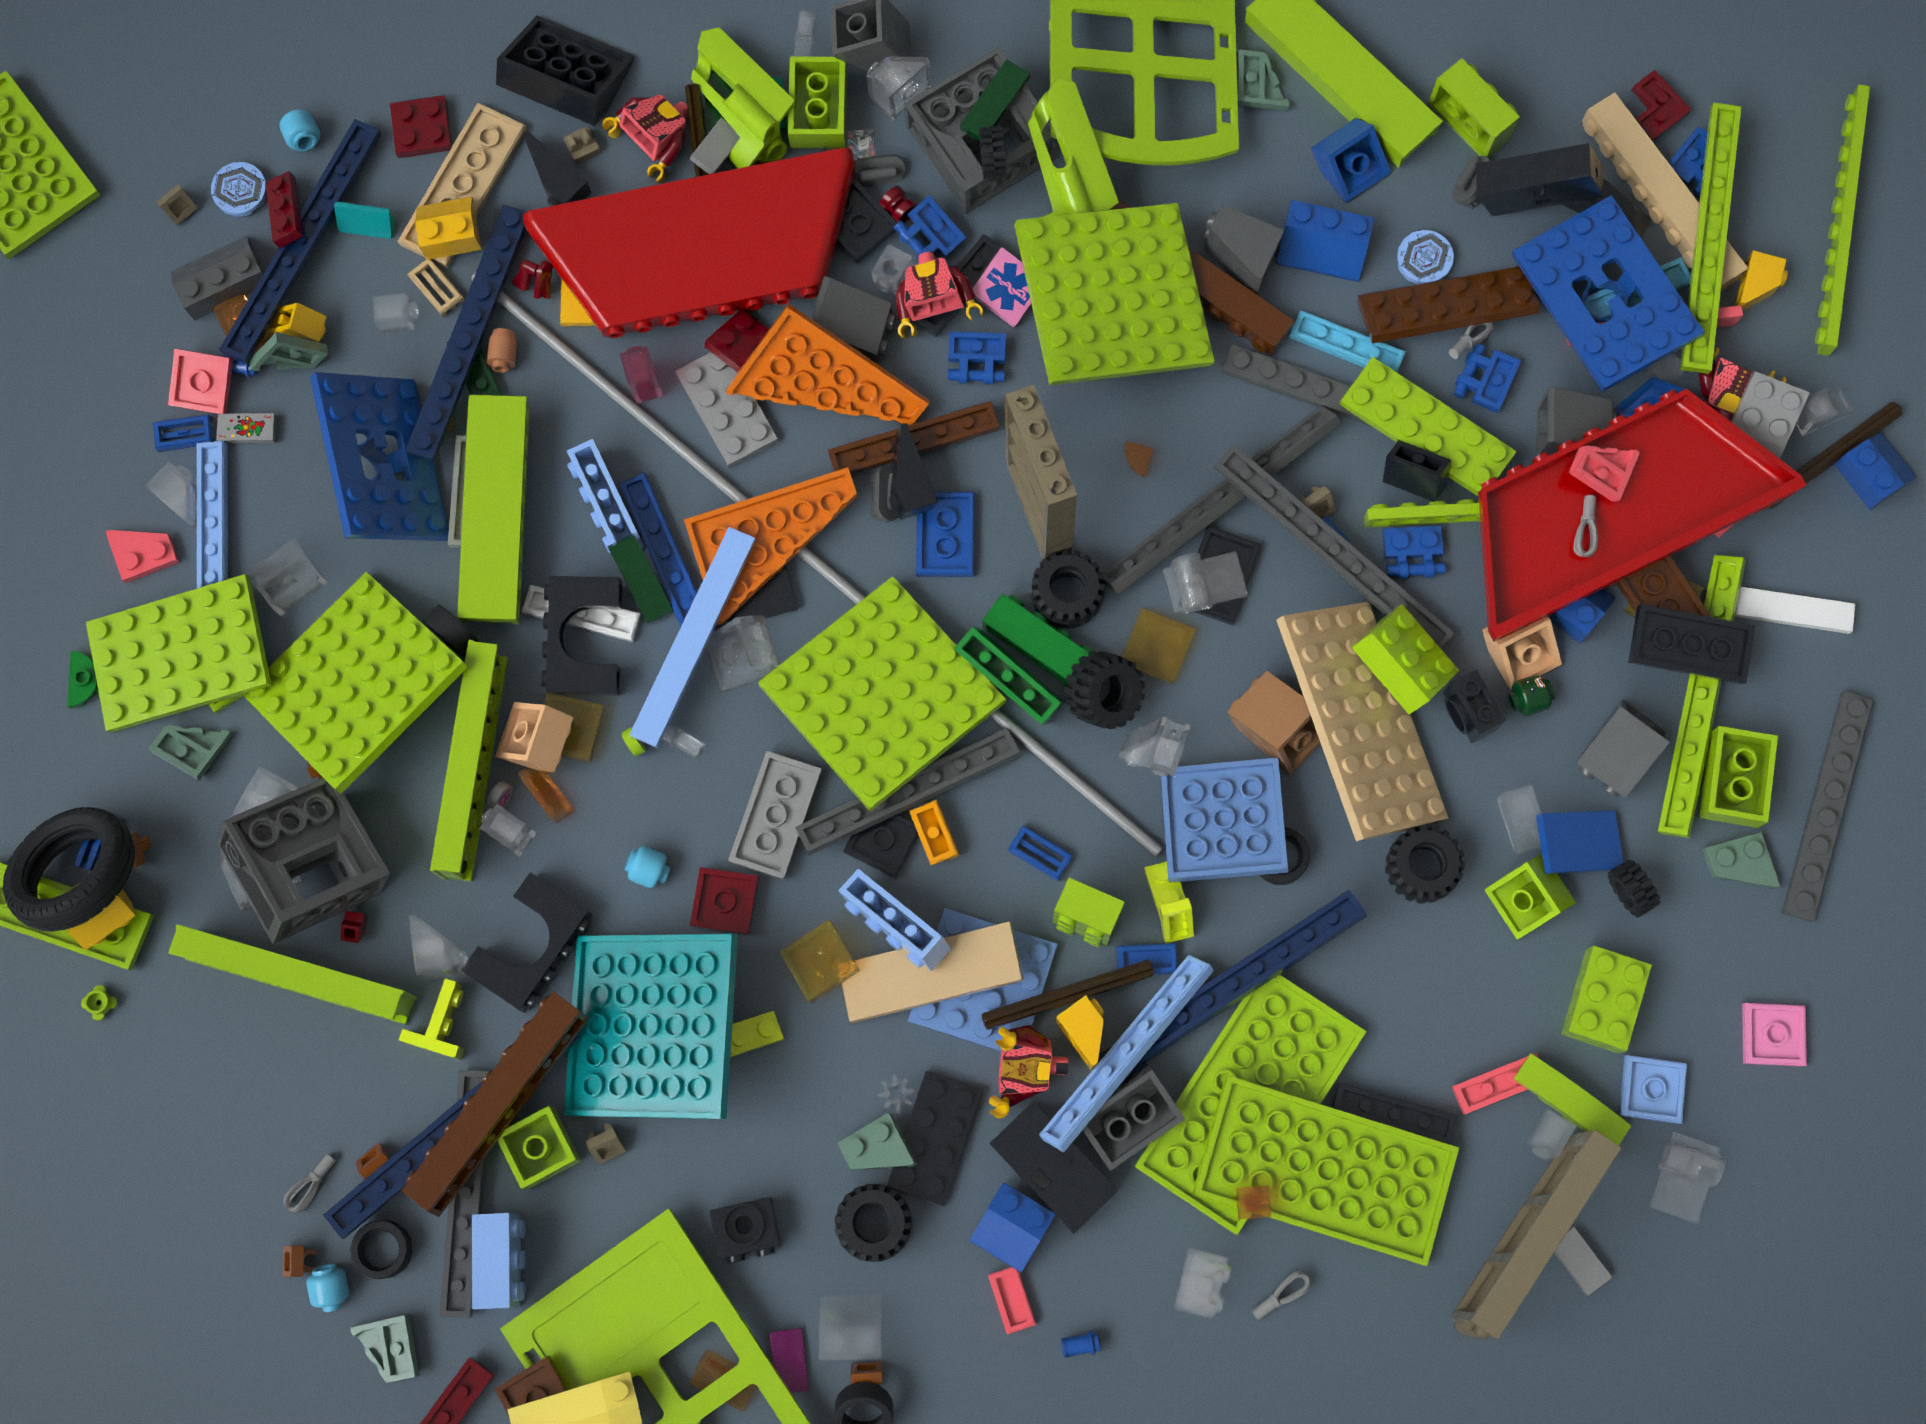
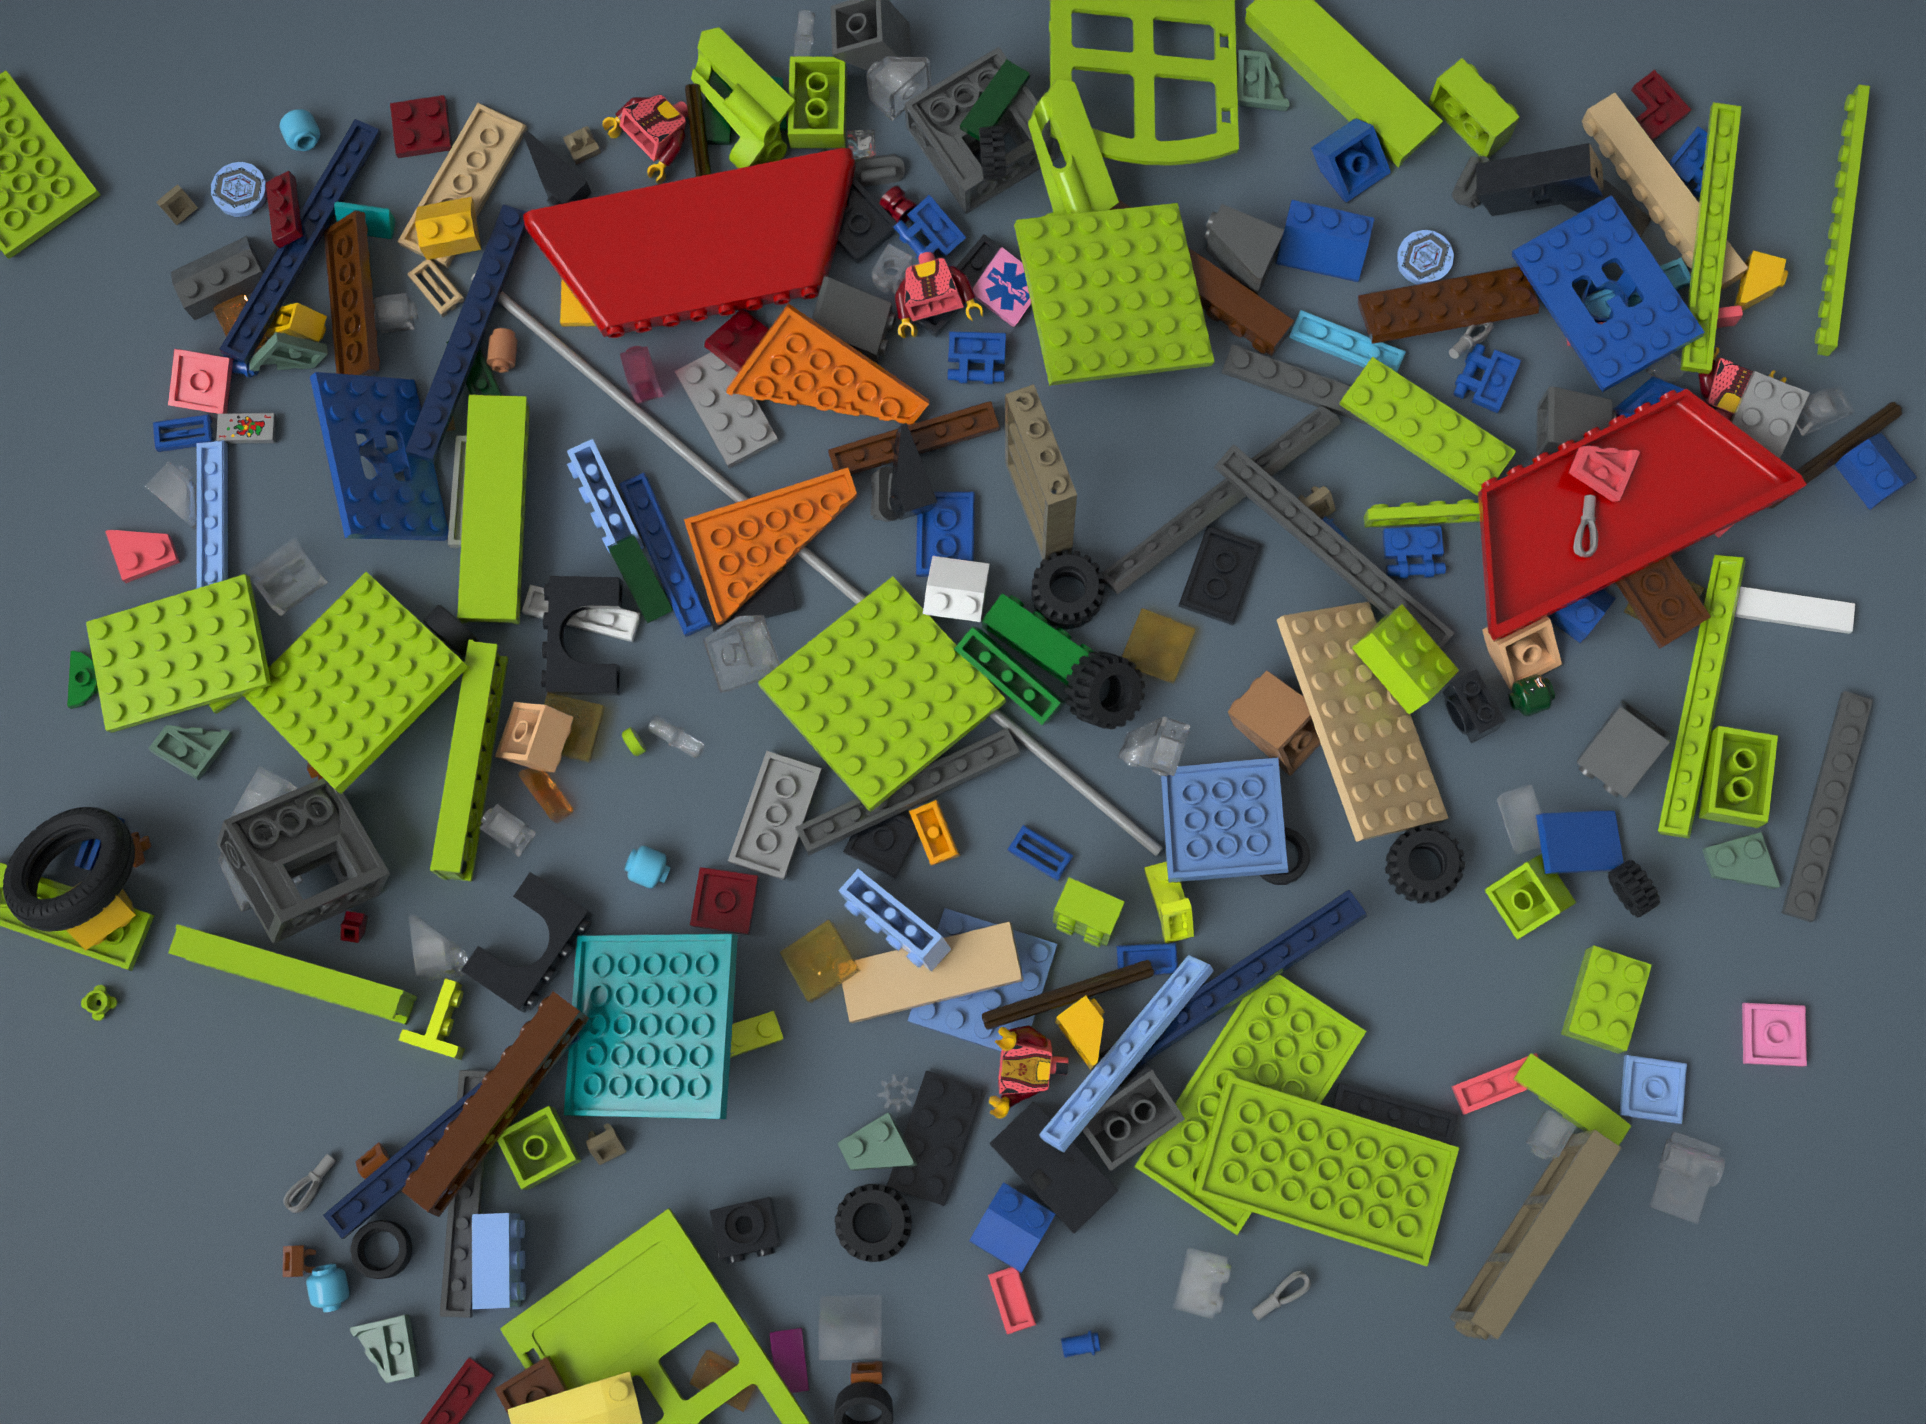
light grey tile [487,781,513,812] -> none
black slope [496,15,635,126] -> none
dark red piece [512,260,553,299] -> none
light blue tile [629,527,756,748] -> none
light grey tile [689,118,740,174] -> none
clear orange tile [1124,441,1153,477] -> none
clear piece [1163,552,1248,614] -> none
clear orange plate [1236,1185,1271,1219] -> none
black brick [1382,440,1451,502] -> none
light grey tile [1554,1227,1613,1296] -> none
black plate [1628,604,1755,684] -> none
none -> reddish brown plate [324,210,380,376]
none -> white slope [923,556,990,622]

